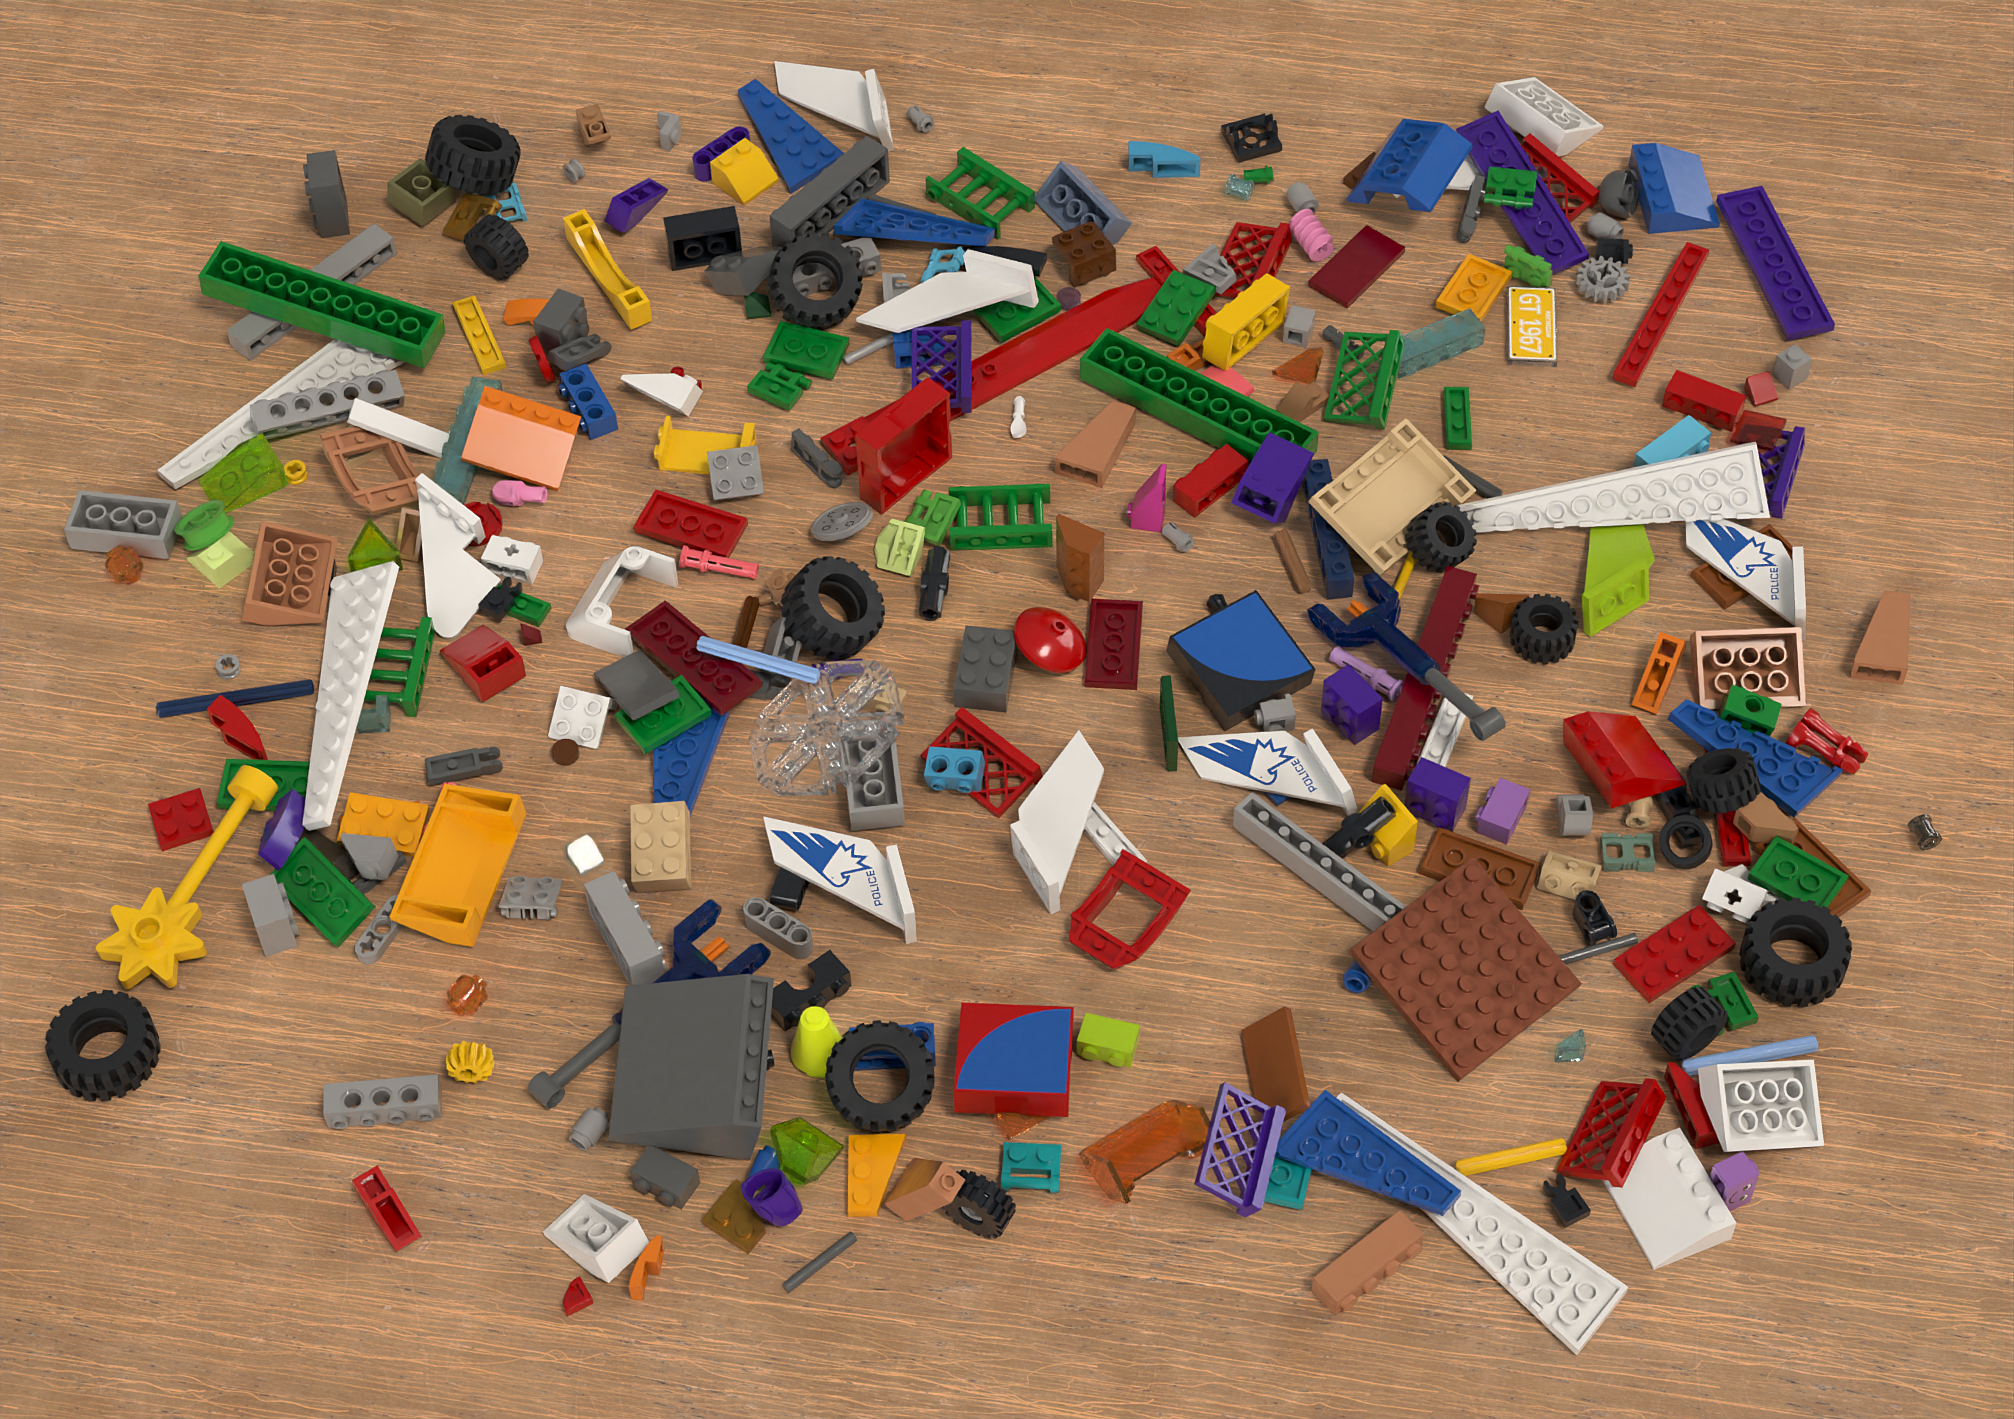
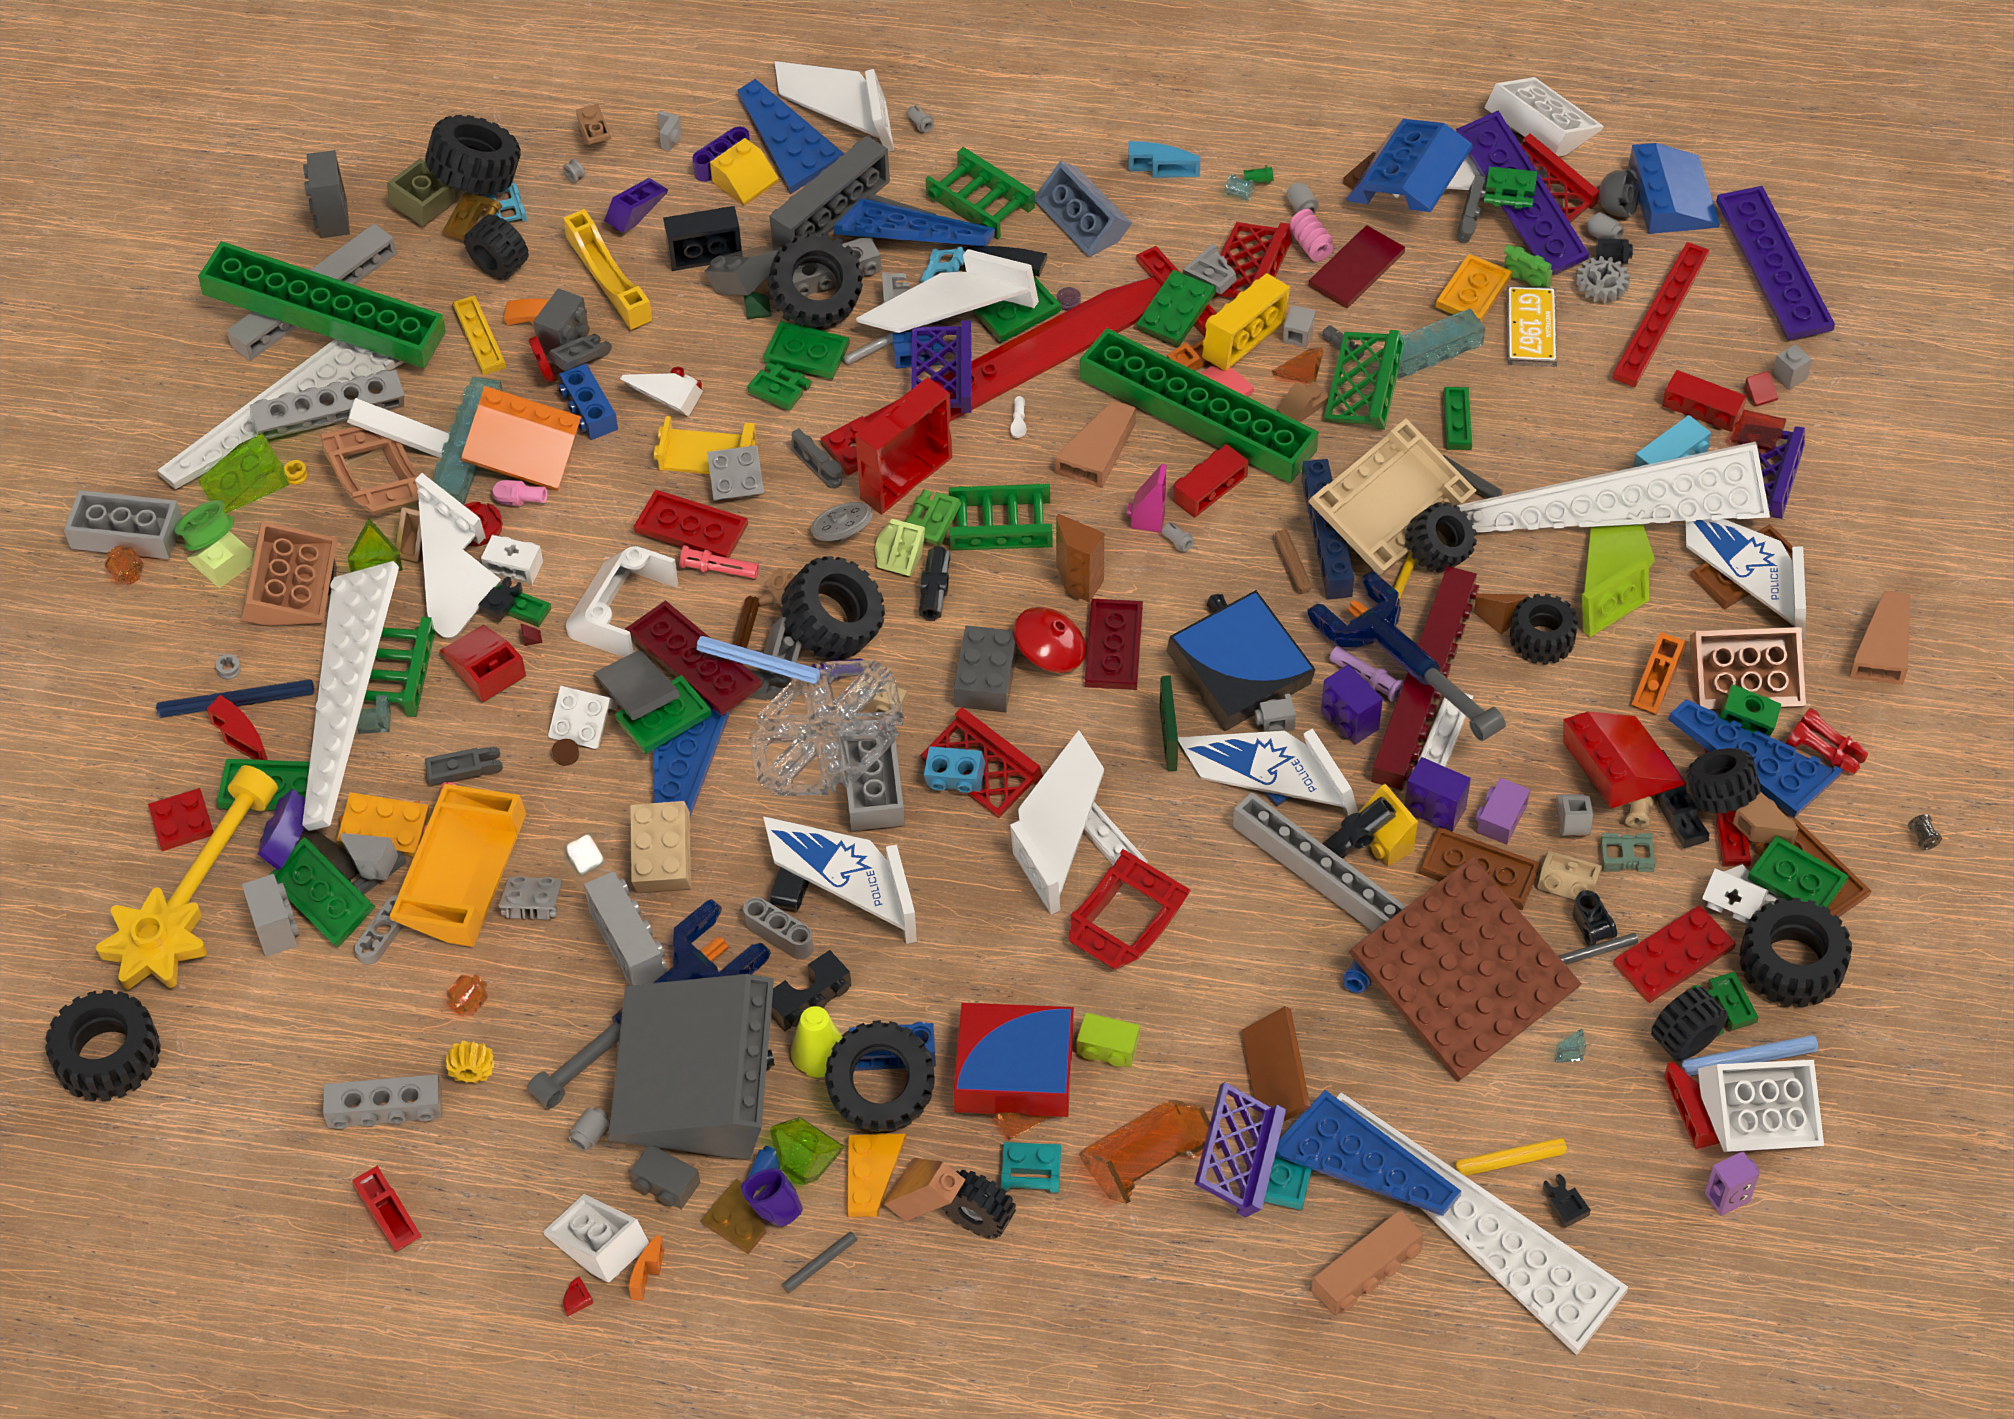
reddish brown bracket [1052,221,1116,287] -> none
black piece [1221,113,1282,163] -> none
dark purple slope [1231,432,1314,524] -> none
red fence [1556,1078,1667,1188] -> none
white slope [1602,1128,1736,1270] -> none
black tyre [1659,815,1713,869] -> none

